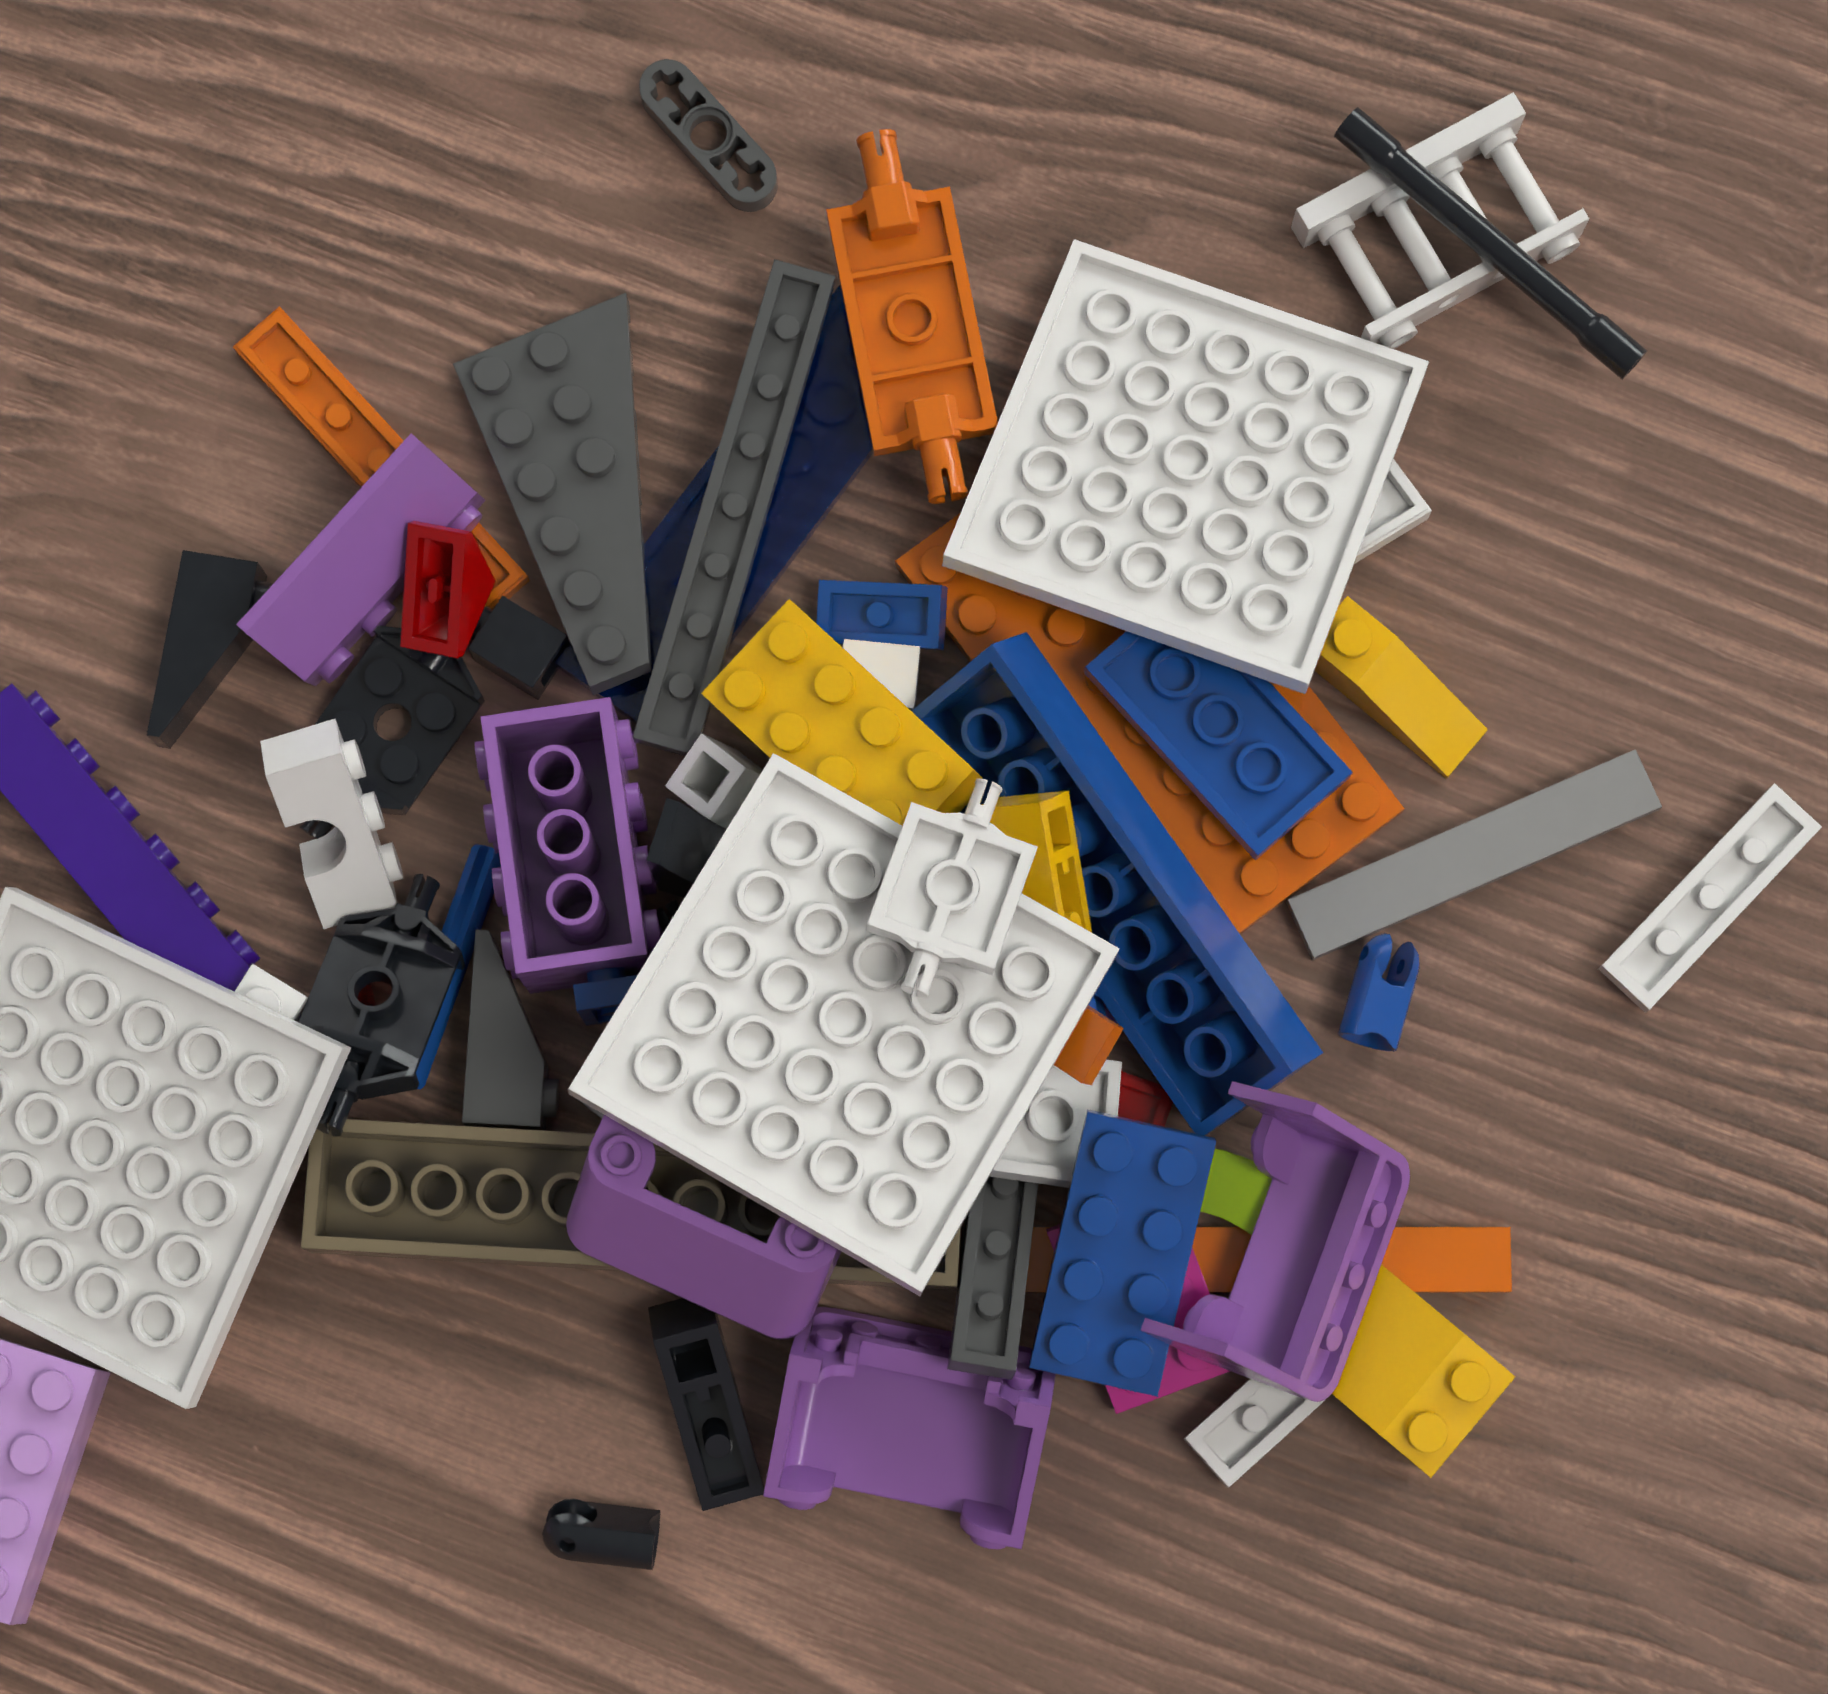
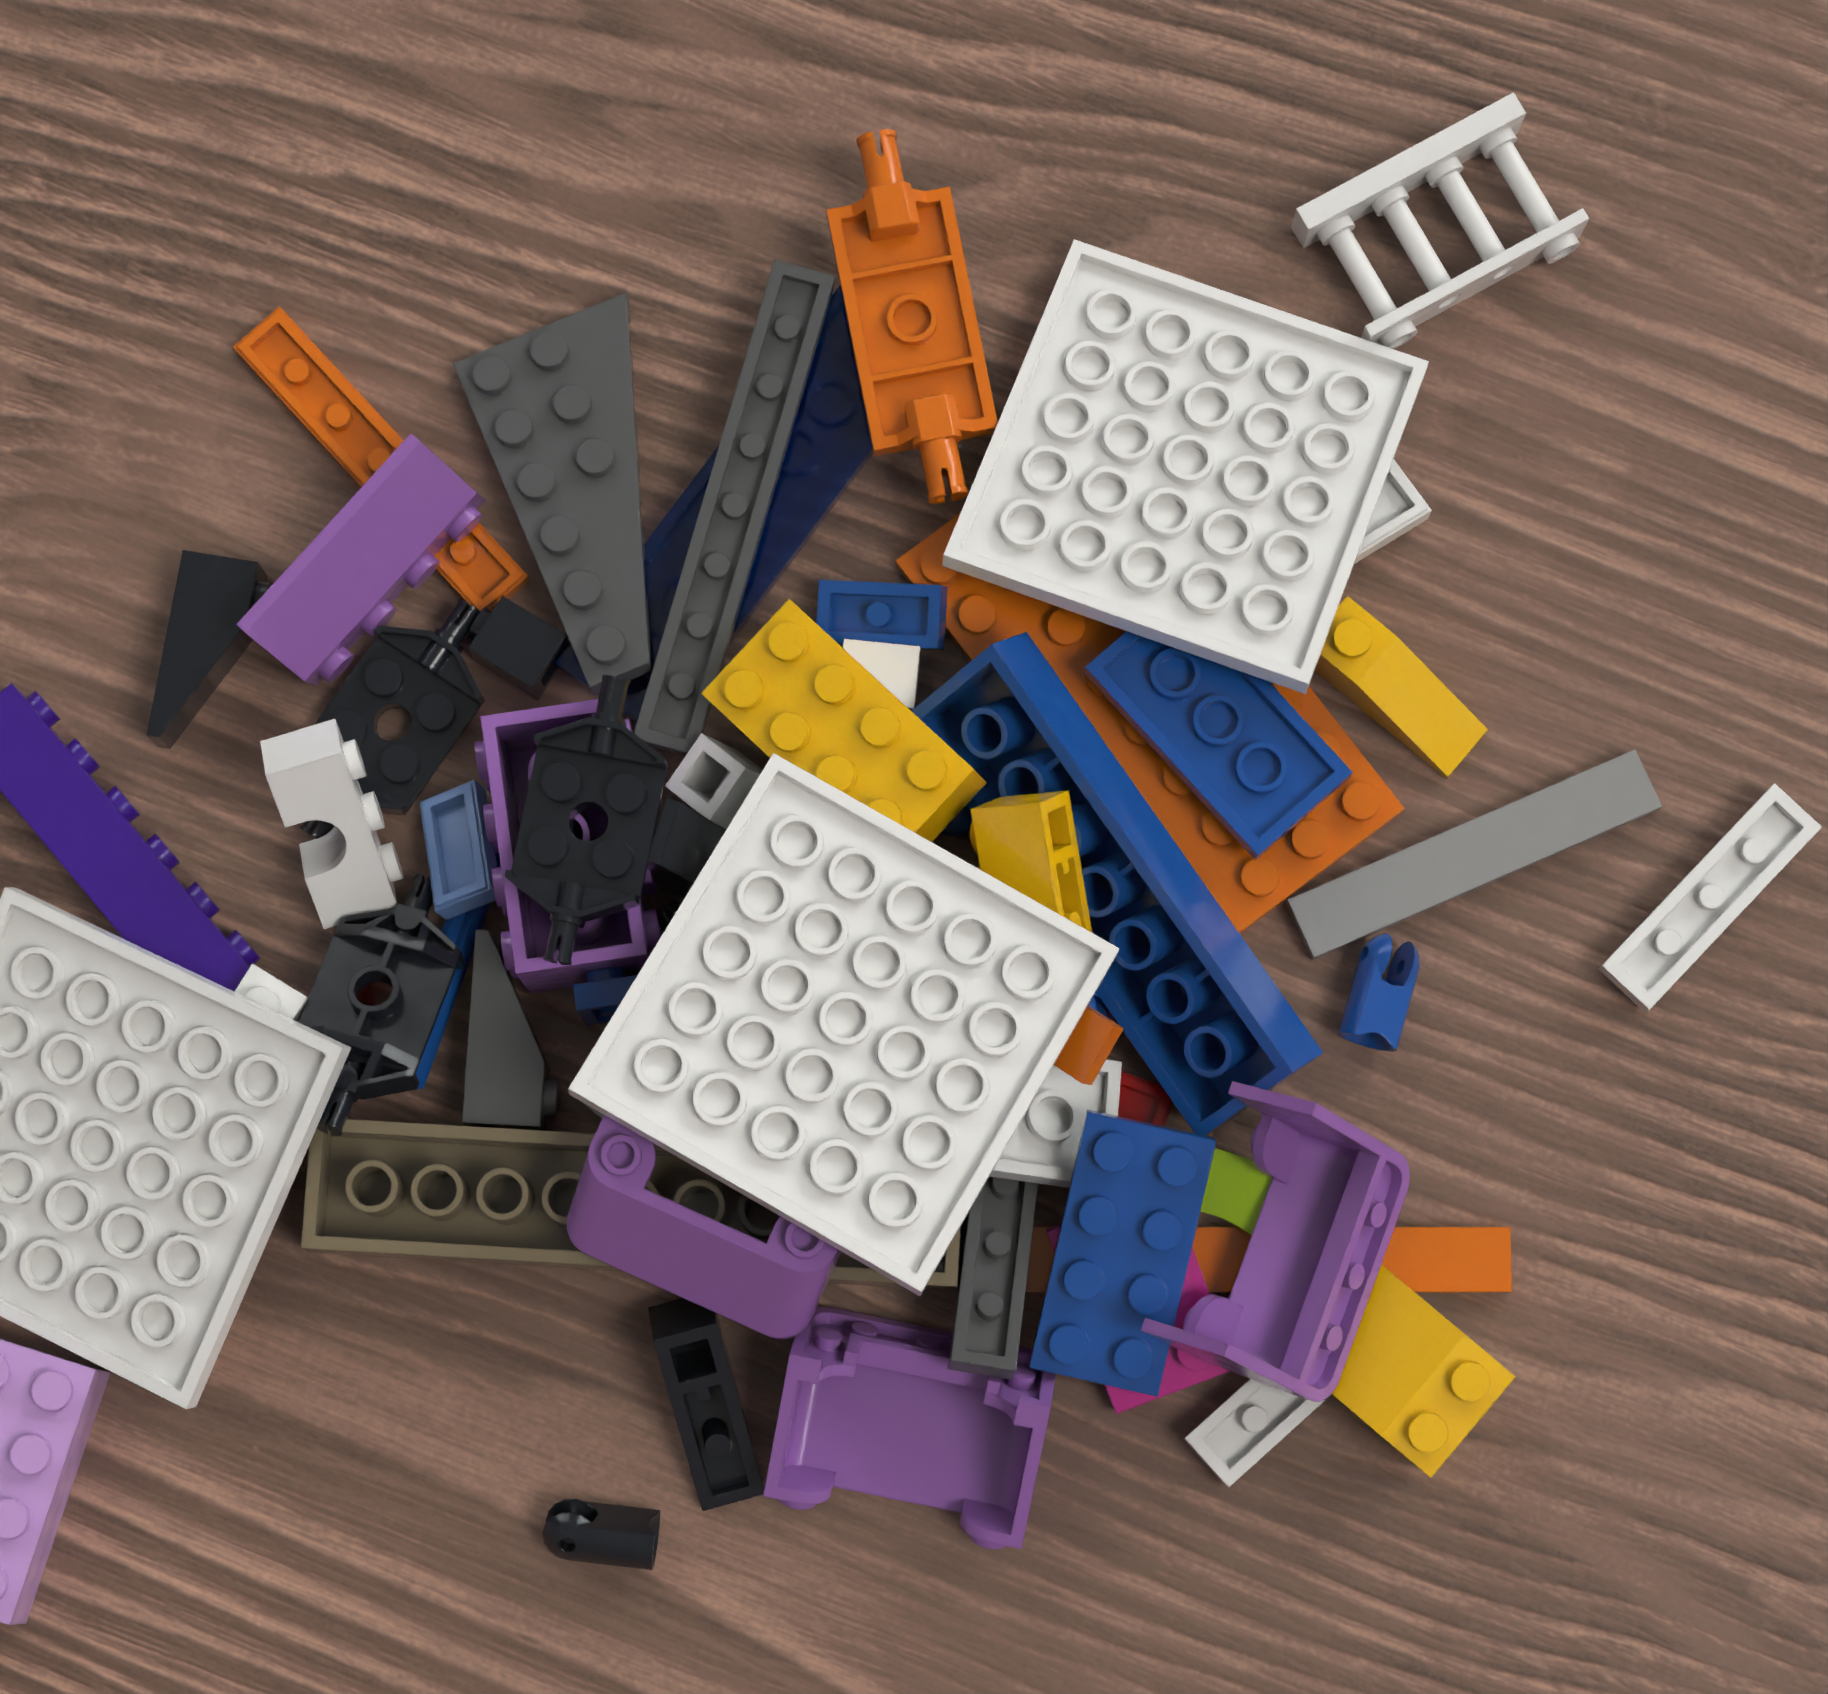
red slope [400,521,496,658] -> none
dark grey beam [639,59,778,212] -> none
white plate [866,779,1038,998] -> none
black piece [1334,107,1647,380] -> none
none -> medium blue tile [419,780,497,920]
none -> black plate [505,675,668,965]

